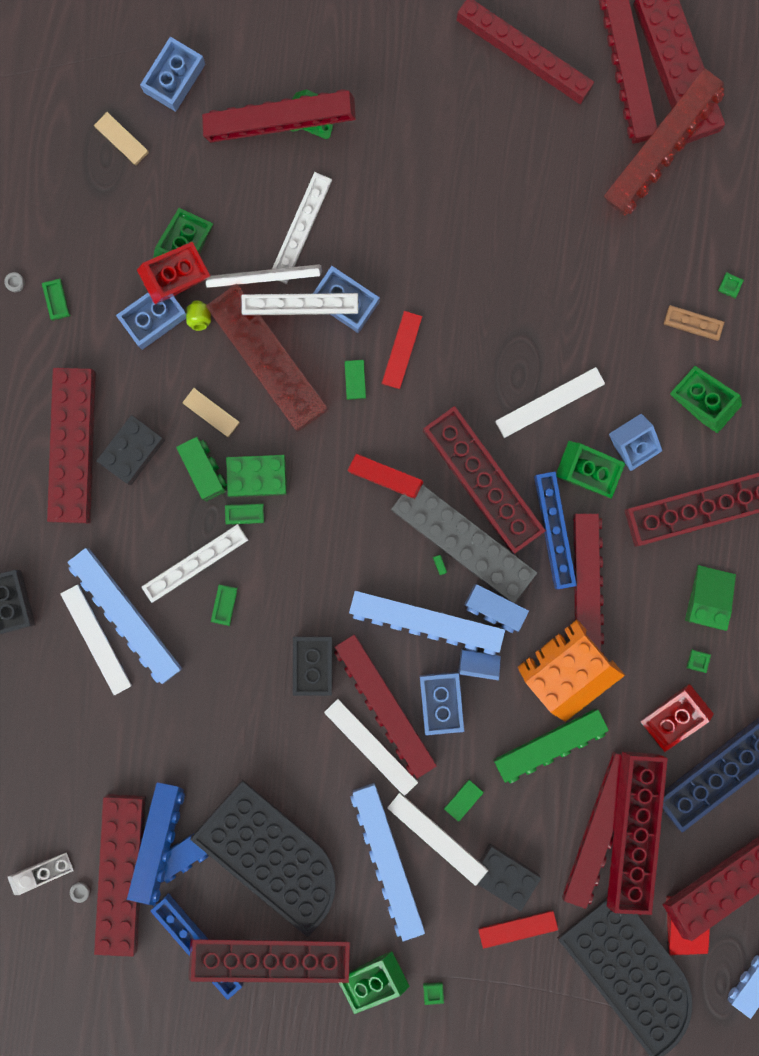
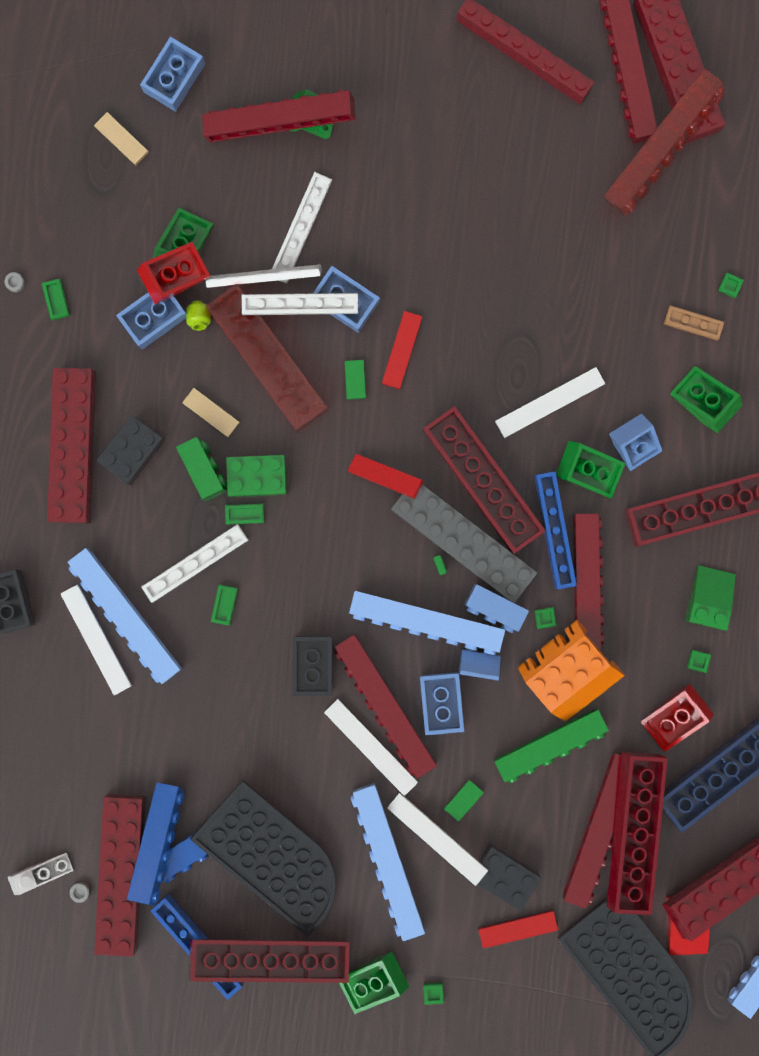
none -> green tile [534,607,557,629]

